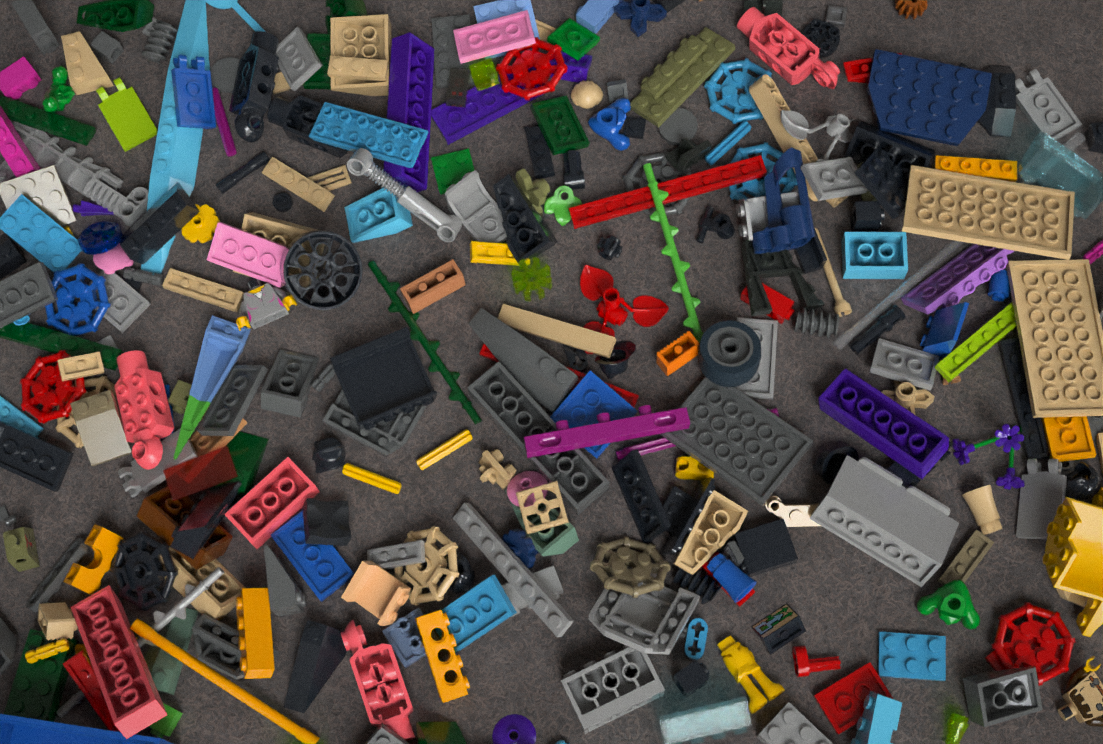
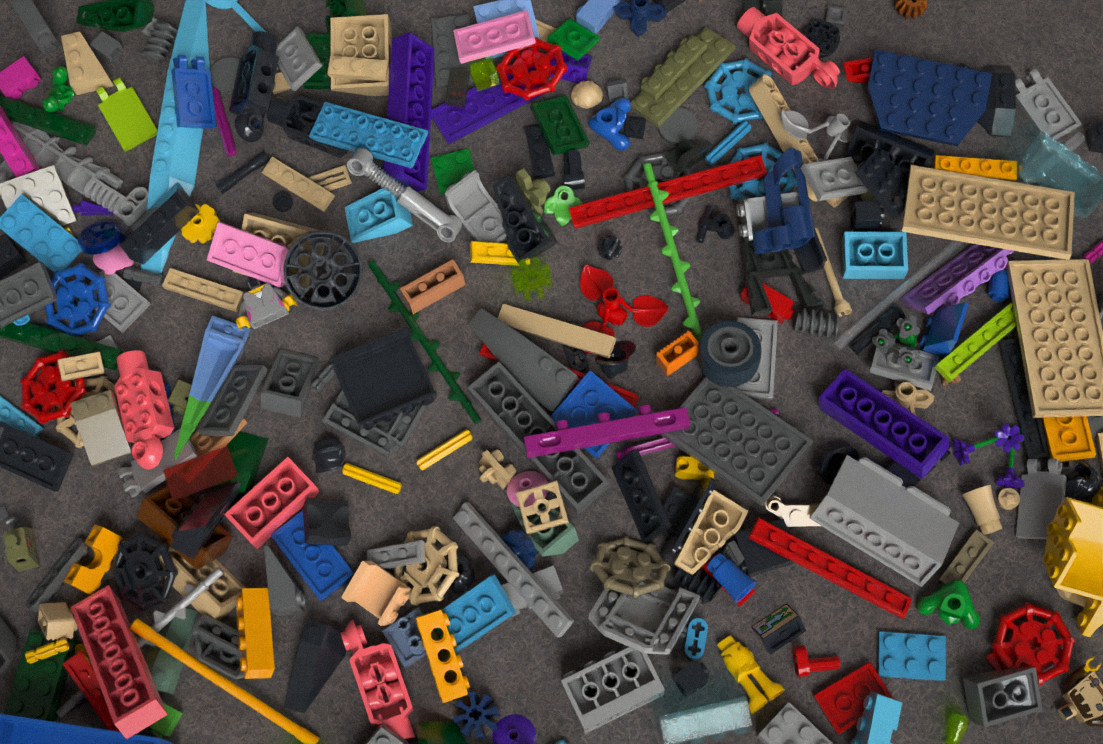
none -> dark blue gear [453,692,501,740]
none -> red tile [748,518,912,619]
none -> dark grey plant [872,315,920,368]
none -> tan tile [997,488,1020,510]

